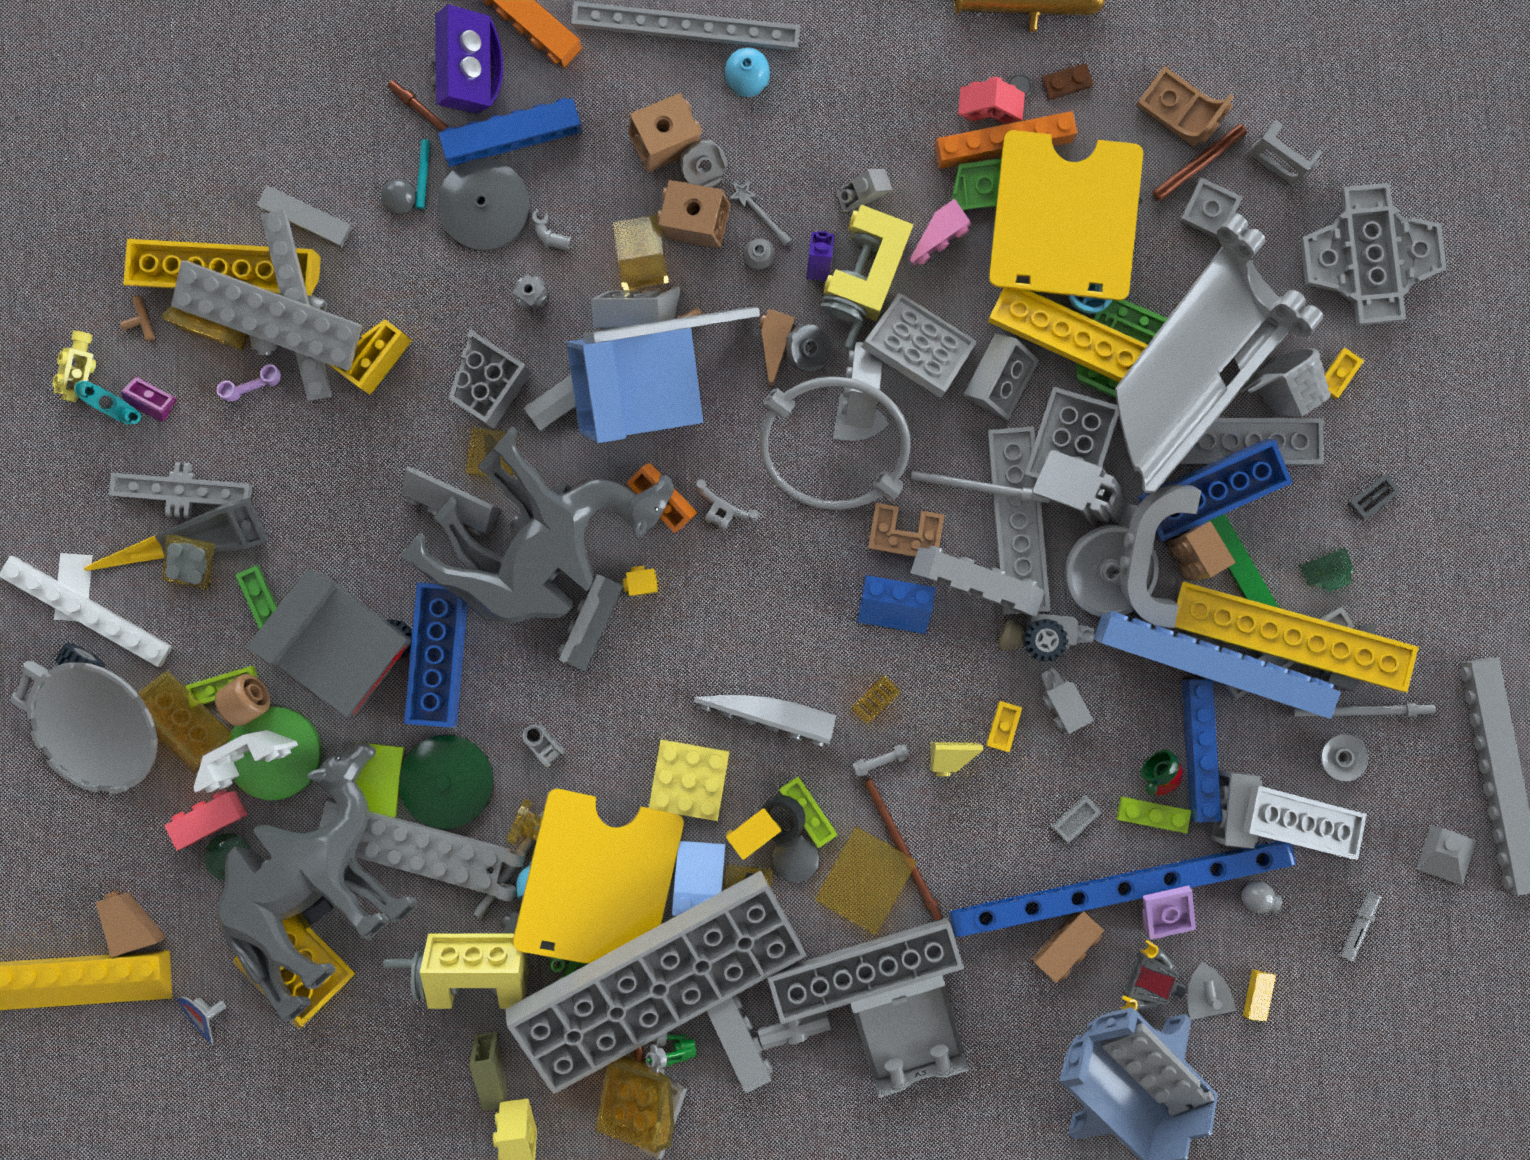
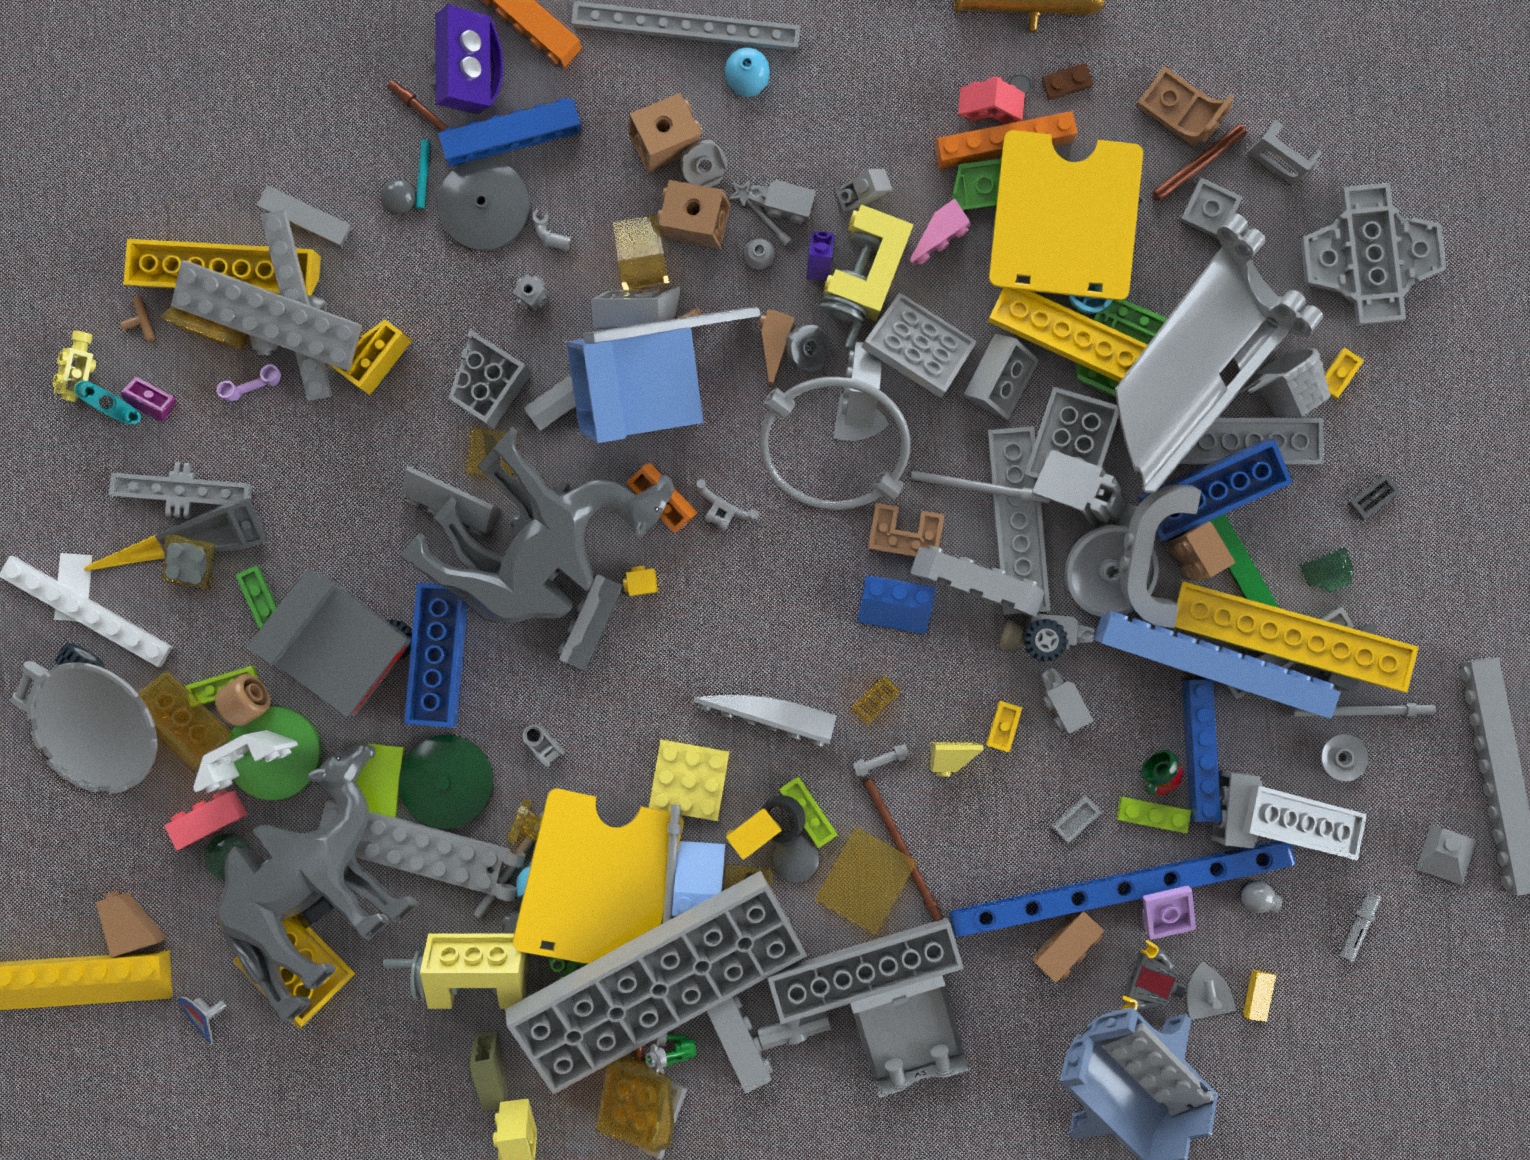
none -> light grey bar [663,804,681,923]
none -> light grey hinge [748,180,816,224]

